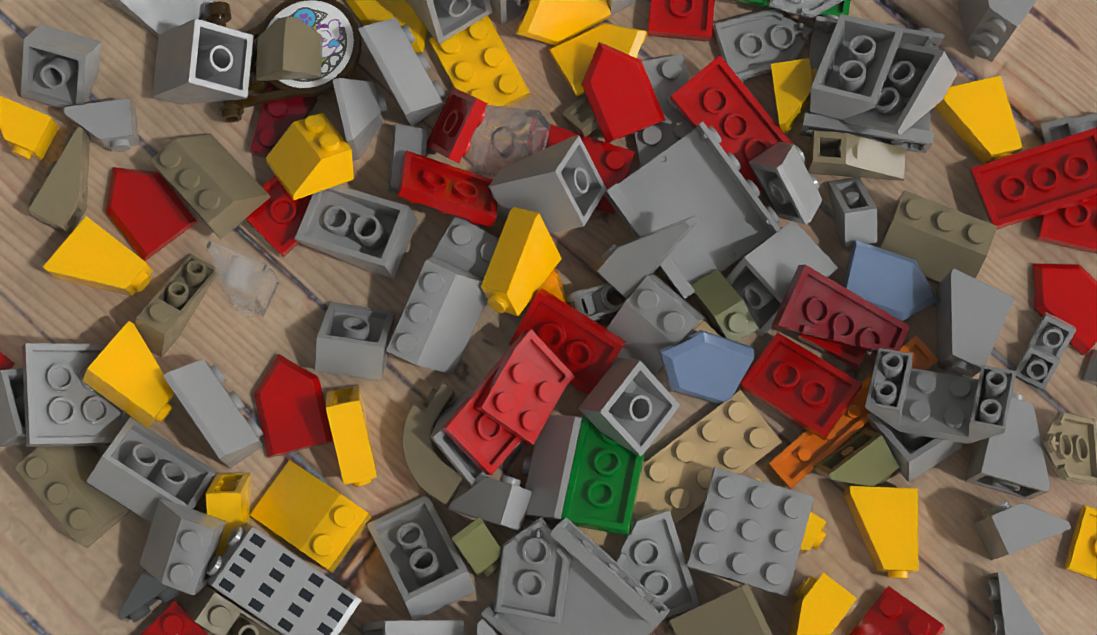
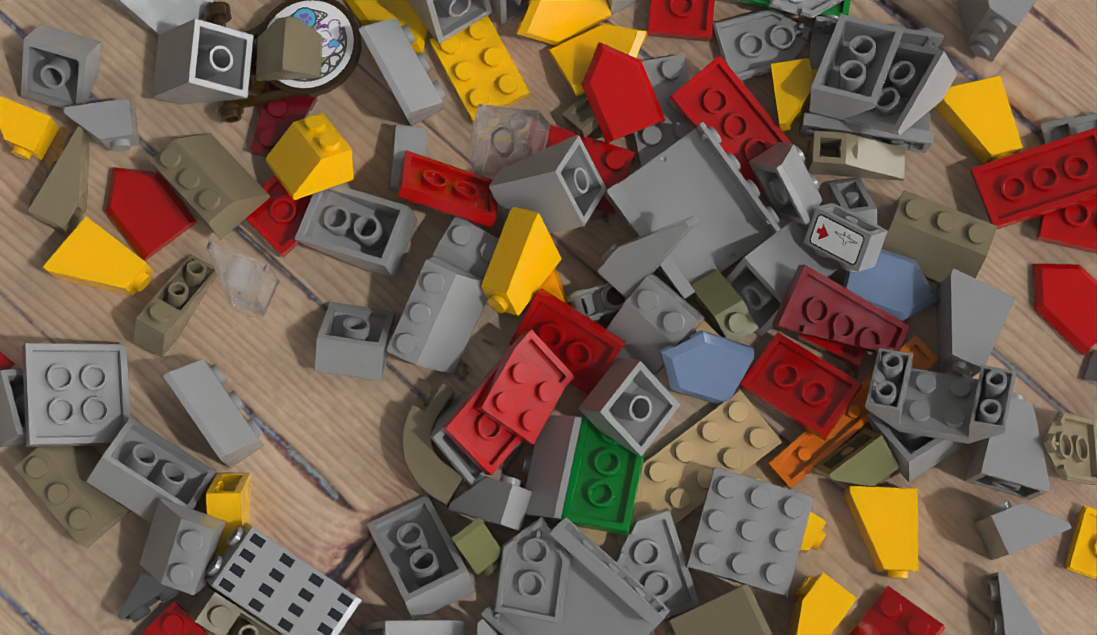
yellow slope [83,321,174,429] -> none
yellow slope [250,460,372,573] -> none
red tile [254,354,334,458] -> none
yellow slope [326,384,377,486] -> none
light grey slope [332,78,387,161] -> none
red plate [427,87,488,163] -> none
light grey slope [1015,312,1076,390] -> none
none -> brick [803,203,888,273]

